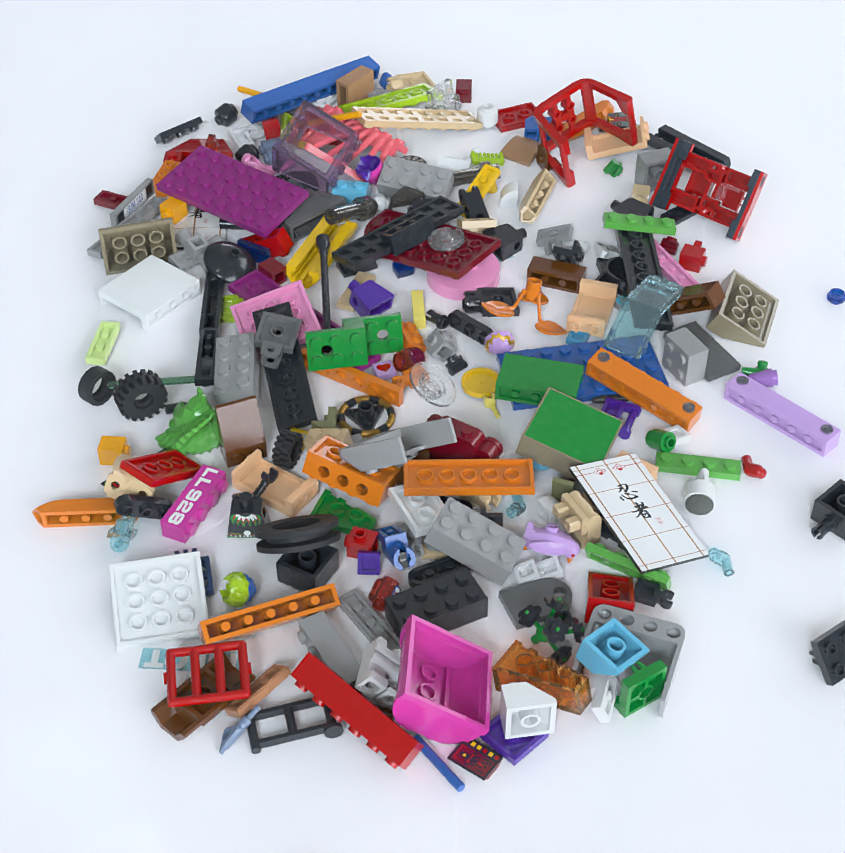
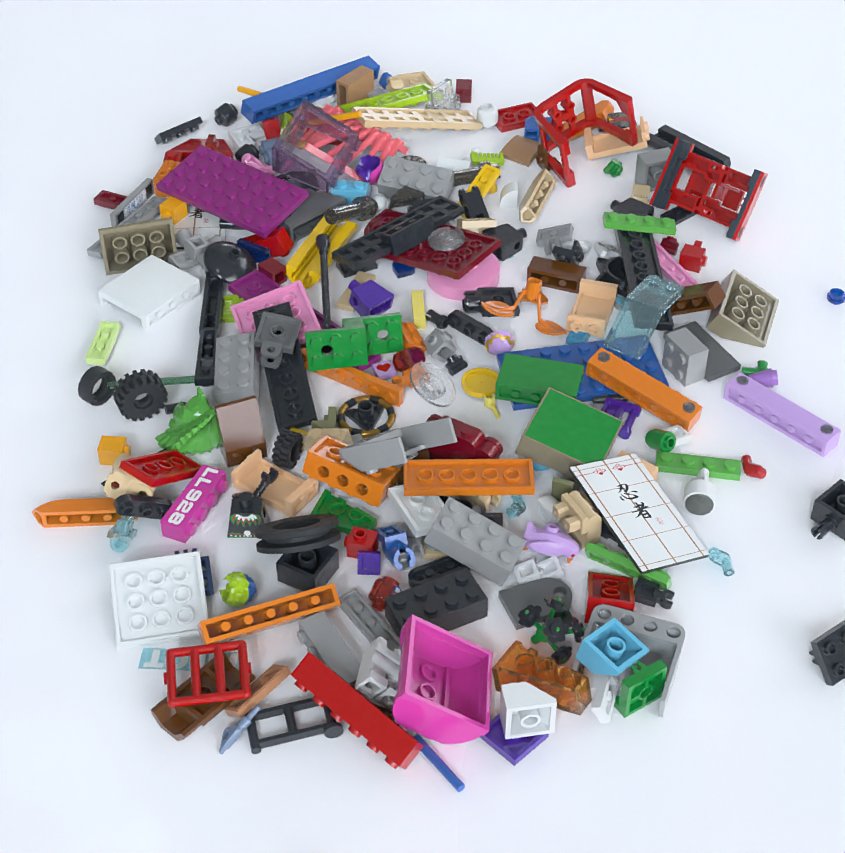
piece [447,739,504,781] -> none

